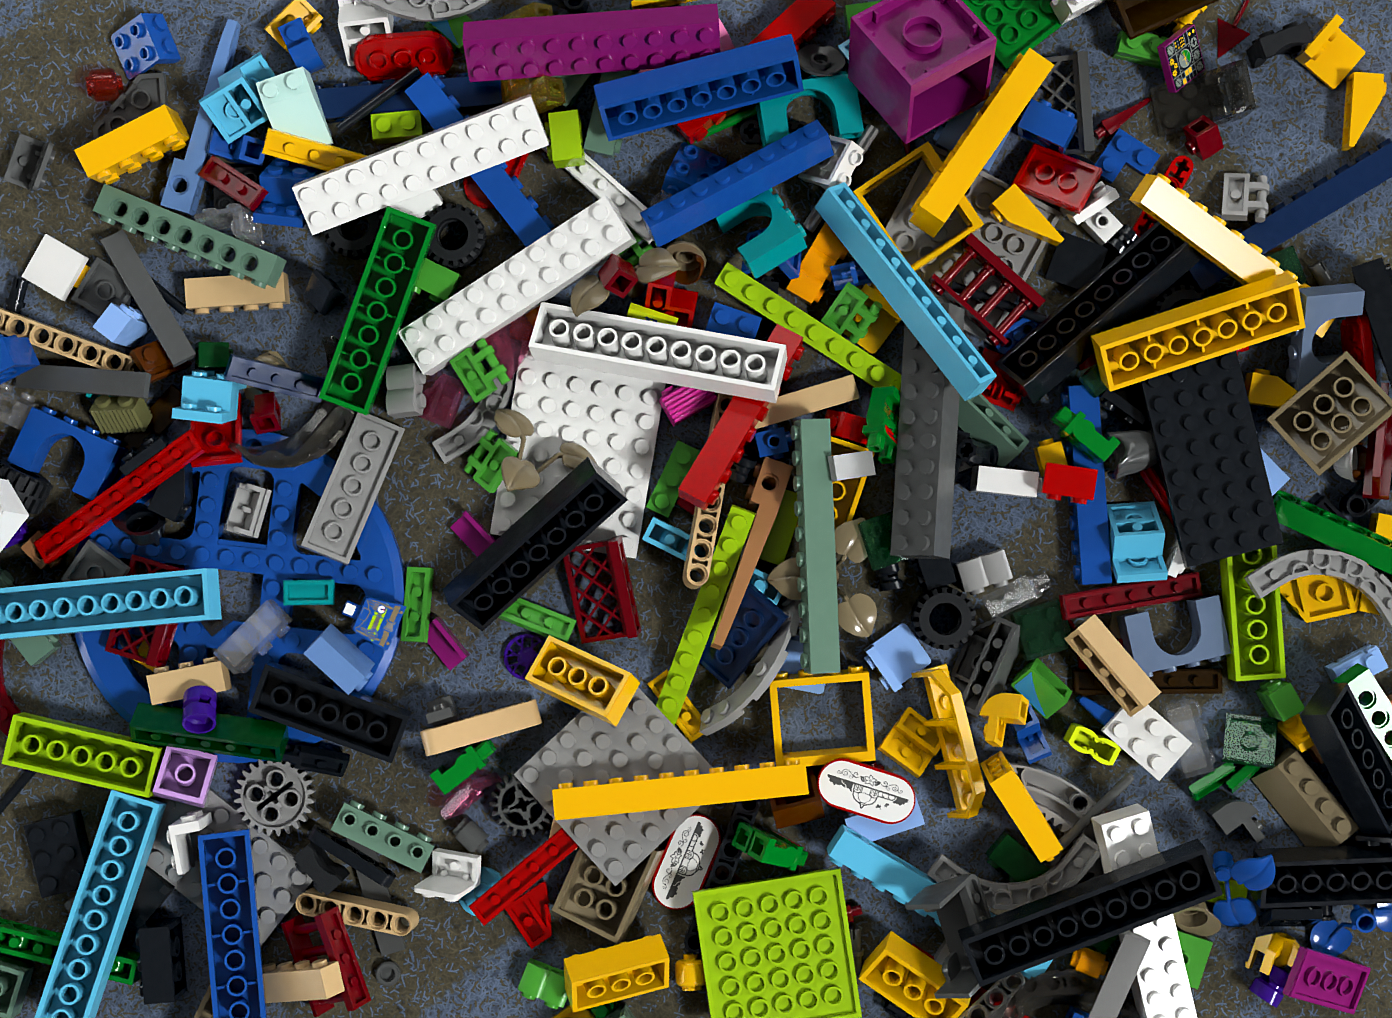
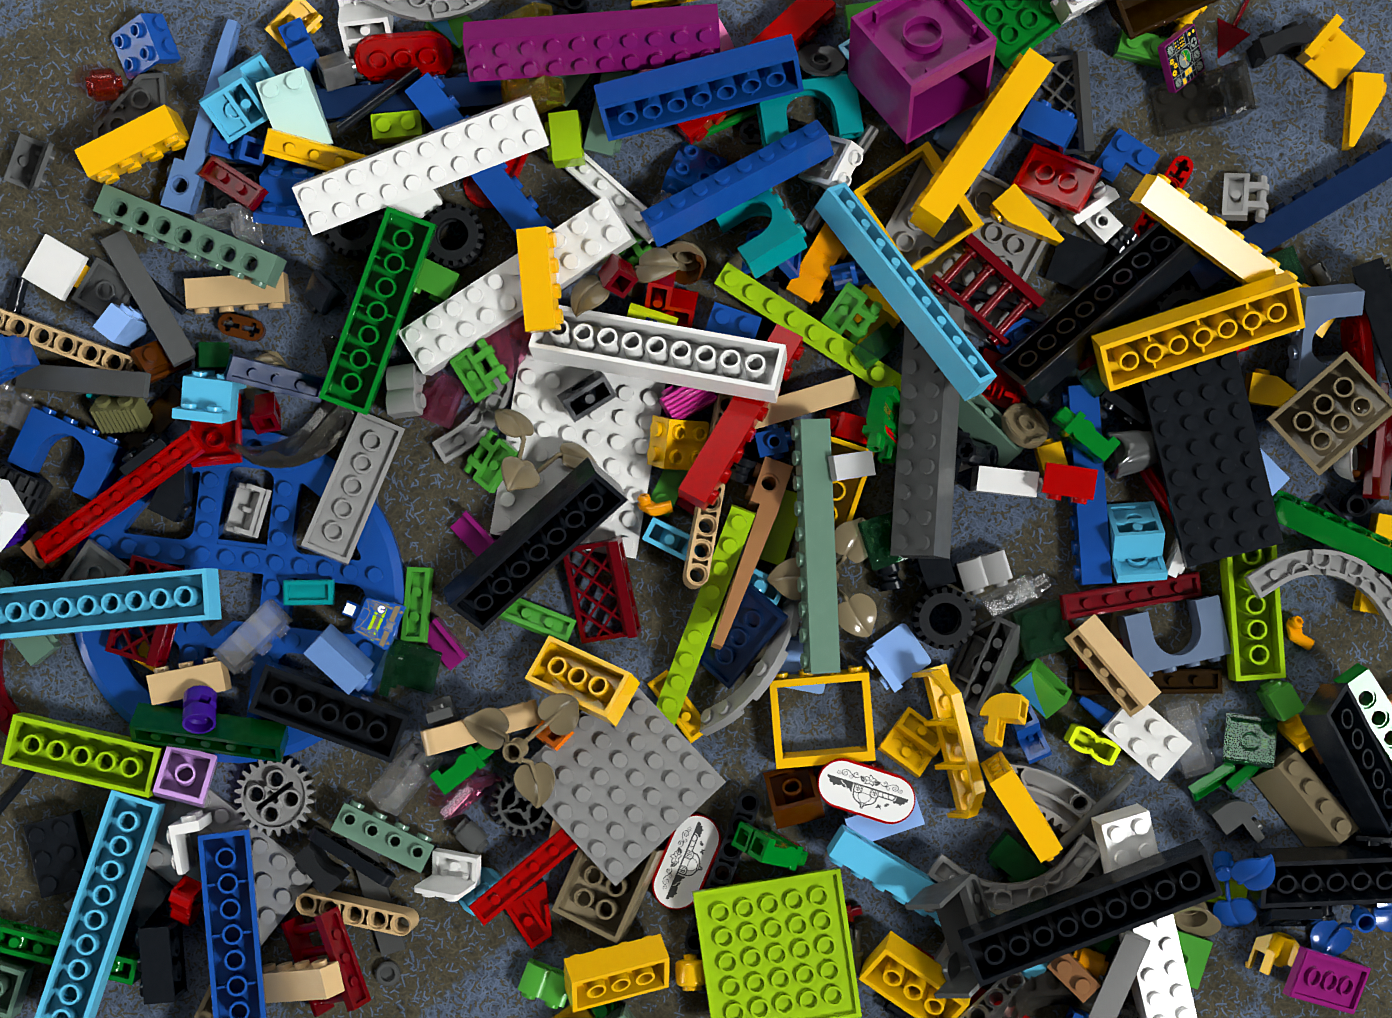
black piece [112,503,166,547] -> none
black hinge [282,743,350,777] -> none
dark purple wheel [504,634,545,680] -> none
yellow brick [552,759,809,820] -> none
dark red piece [1093,97,1151,140] -> none
dark red brick [1183,115,1224,161] -> none
dark purple wheel [1248,964,1289,1008] -> none
yellow wing [1280,564,1369,623] -> none
light blue brick [1324,644,1388,684] -> none
none -> red leg [168,875,202,926]
none -> reddish brown beam [218,313,266,342]
none -> flat silver brick [315,50,357,92]
none -> clear brick [367,736,444,816]
none -> clear green bracket [378,639,442,697]
none -> dark tan plant [464,693,579,809]
none -> yellow brick [516,226,564,333]
none -> orange slope [531,720,574,751]
none -> black brick [557,371,617,422]
none -> light orange arm [637,493,673,516]
none -> yellow bracket [647,415,709,470]
none -> clear green slope [850,321,902,370]
none -> dark tan tile [1001,403,1049,449]
none -> medium nougat plate [1047,953,1101,1003]
none -> light orange arm [1286,616,1315,651]

